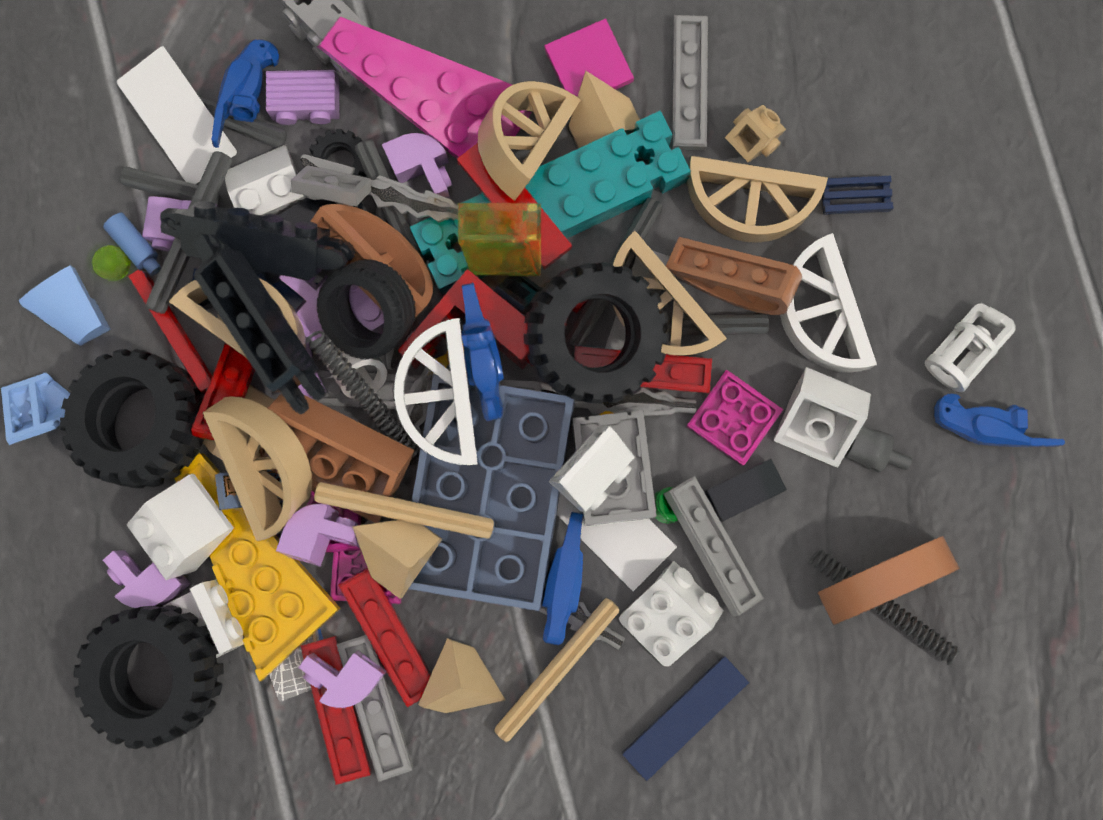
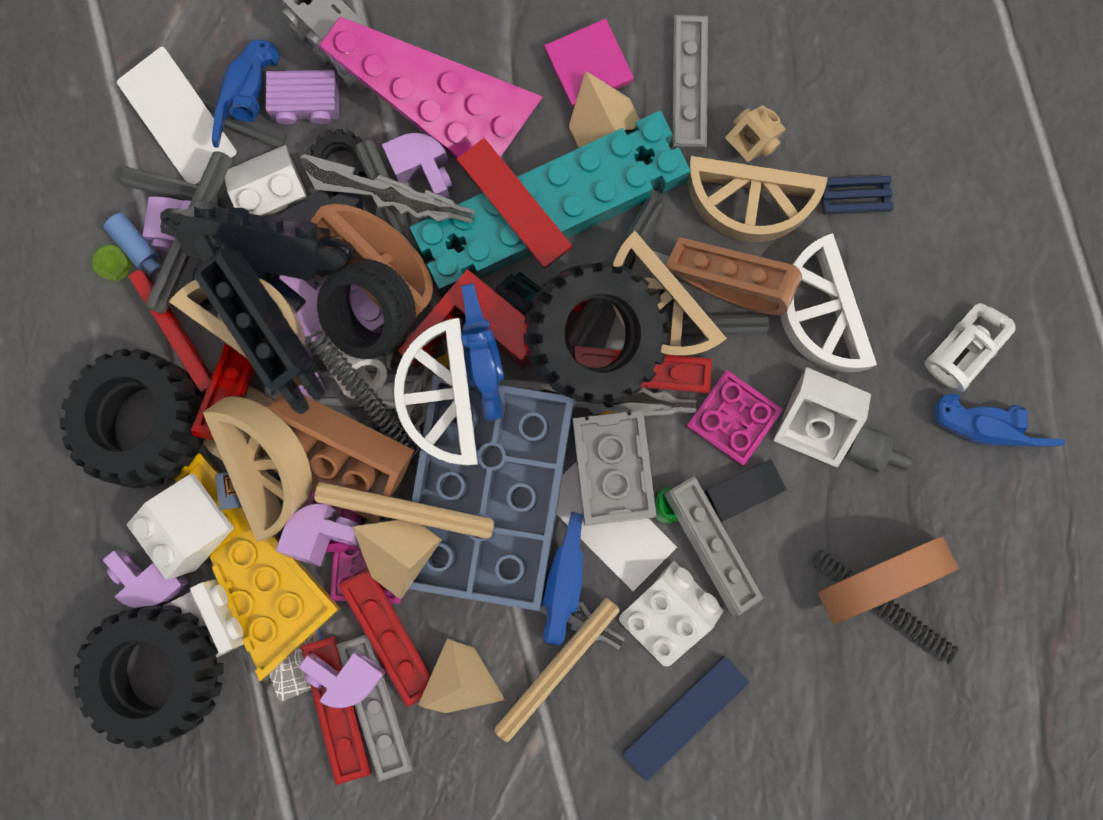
light blue slope [1,373,70,445] -> none
light blue slope [19,265,111,346] -> none
light grey plate [291,165,371,206] -> none
clear yellow slope [458,203,541,276] -> none
tan window [478,81,581,201] -> none
white slope [548,426,635,512] -> none

